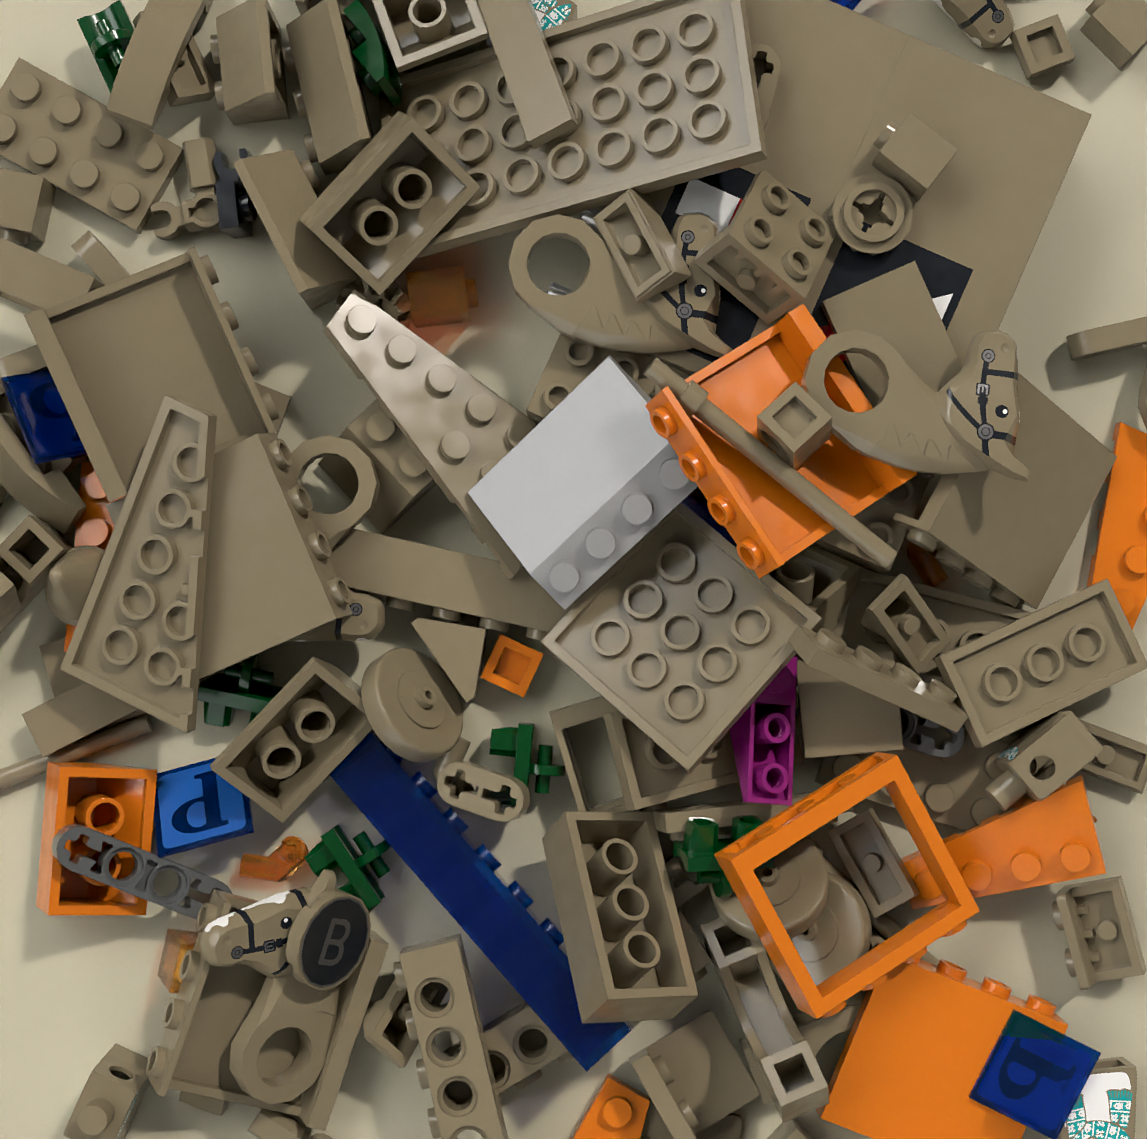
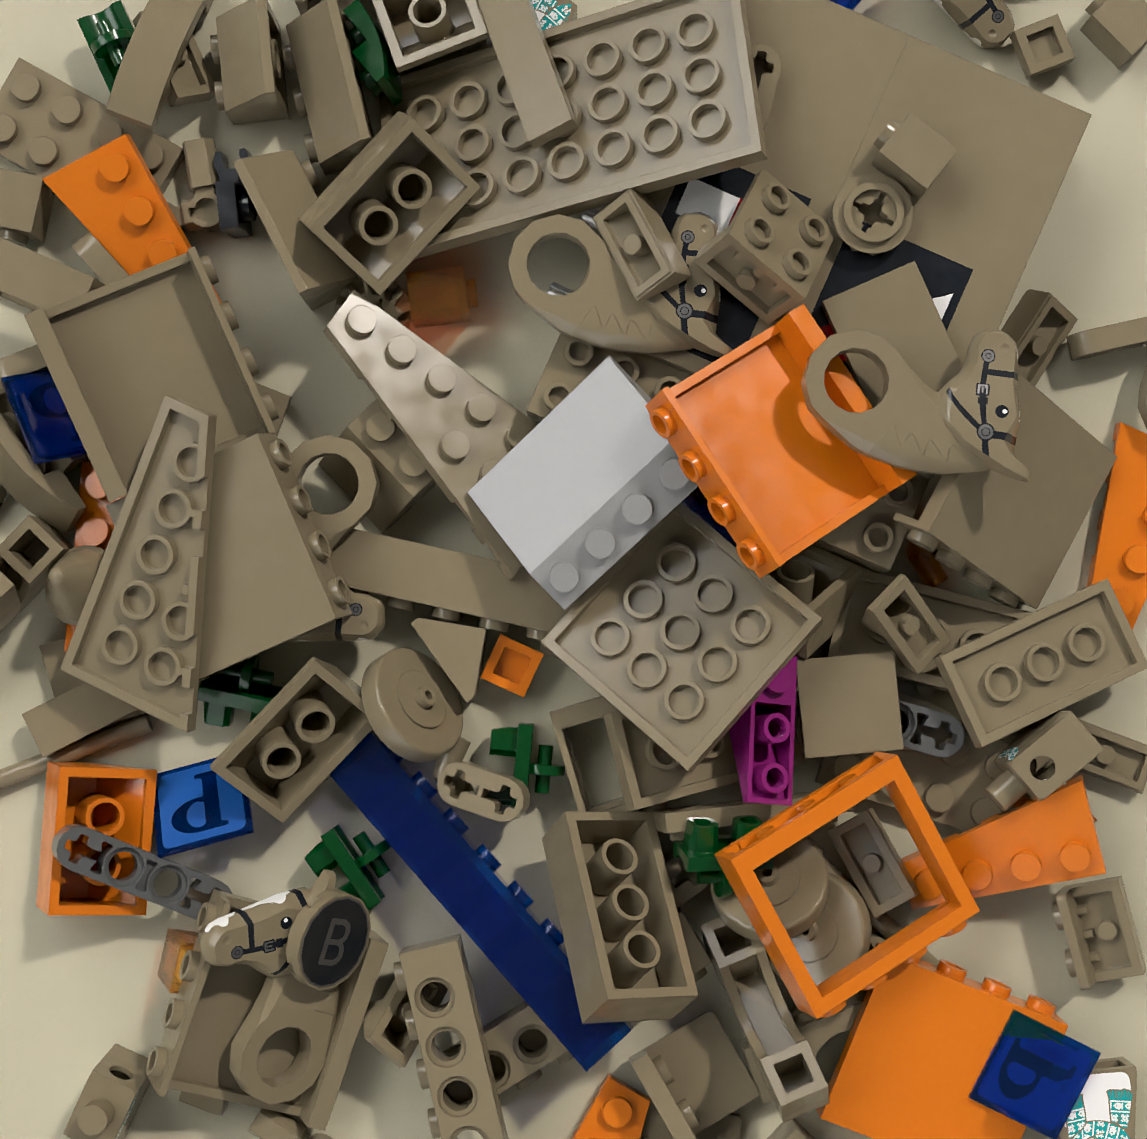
clear orange arm [239,836,308,882] -> none
dark tan bar [643,358,897,568] -> none
dark tan brick [757,381,832,470] -> none
dark tan plate [788,624,968,732] -> none
none -> orange wing [42,134,222,303]
none -> dark tan slope [1001,289,1078,386]

